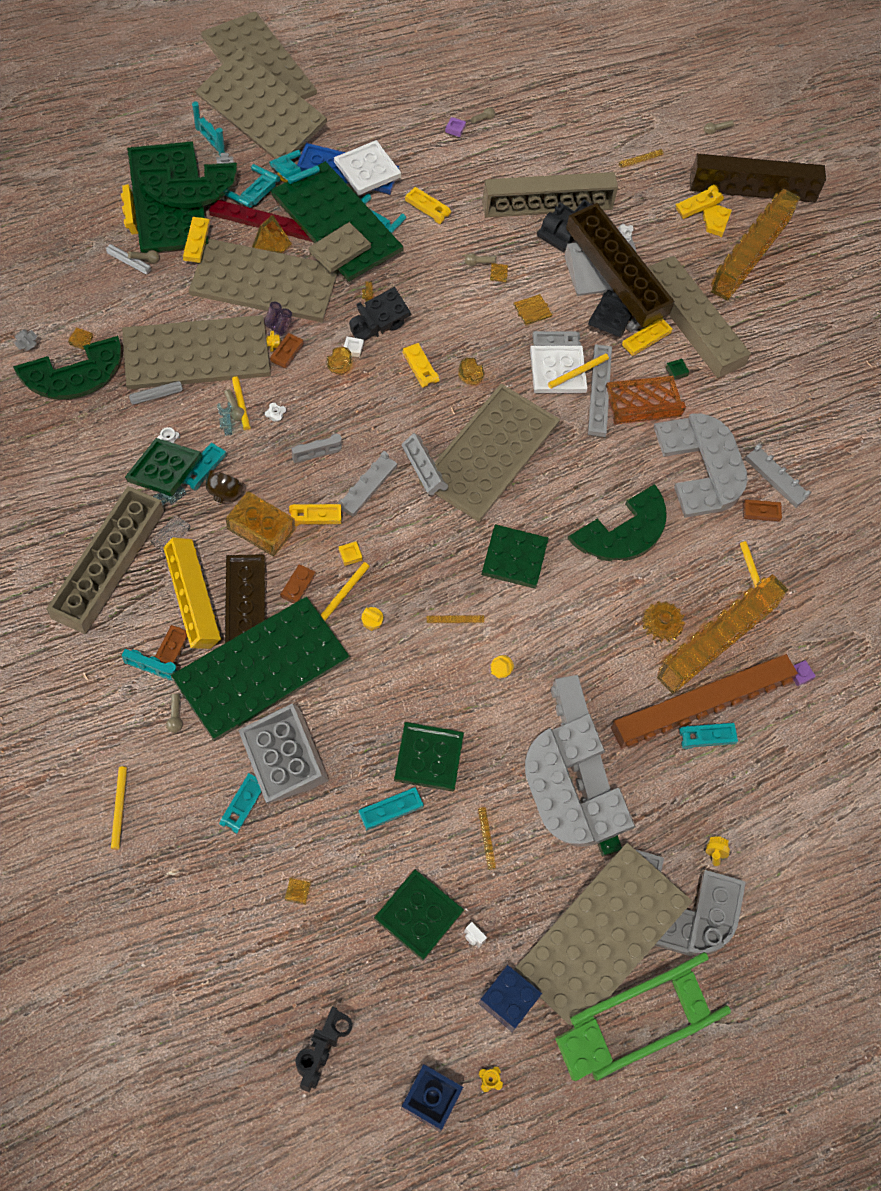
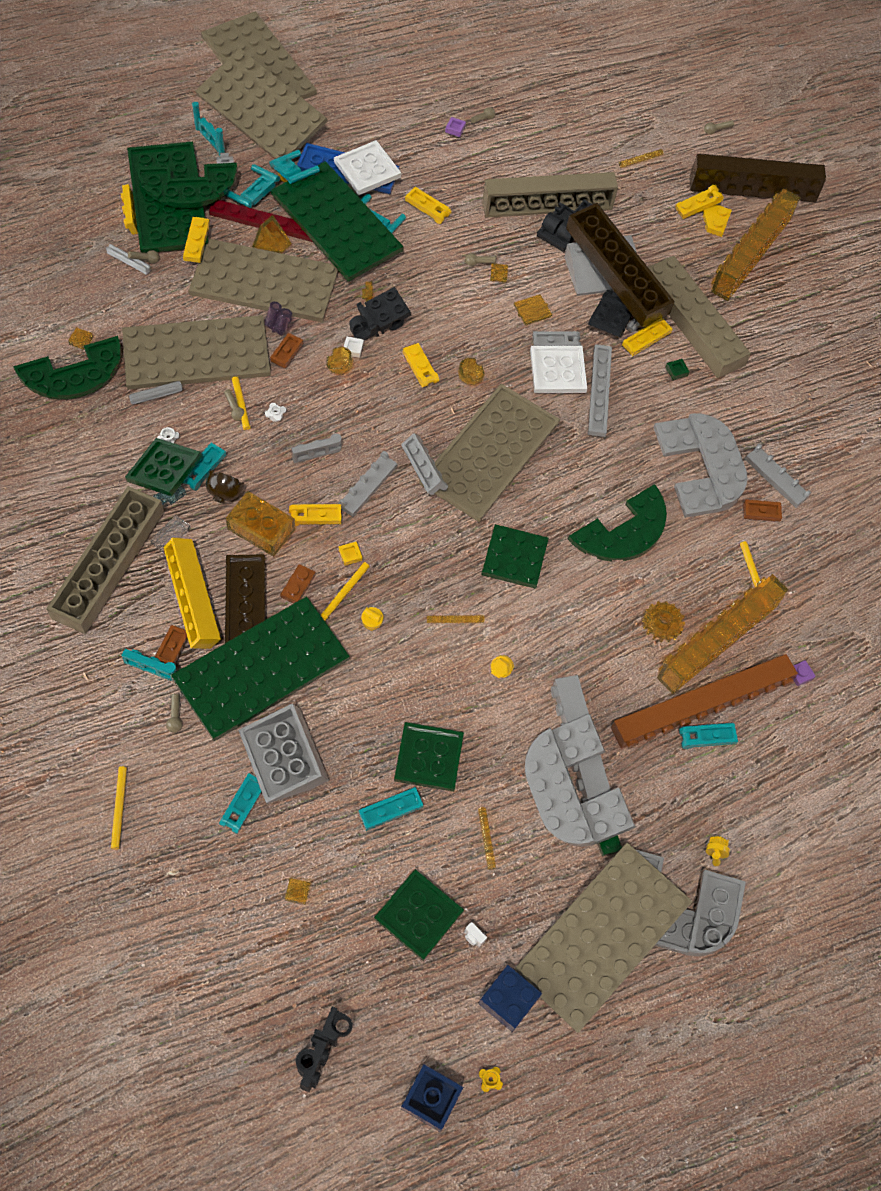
light grey gear [14,329,37,351] -> none
clear light blue plate [217,402,232,436] -> none
yellow plate [266,331,280,352] -> none
dark tan plate [309,222,371,273] -> none
yellow bar [548,353,609,389] -> none
bright green plate [555,952,731,1081] -> none
clear orange fence [606,376,686,424] -> none
white plate [618,224,633,242] -> none

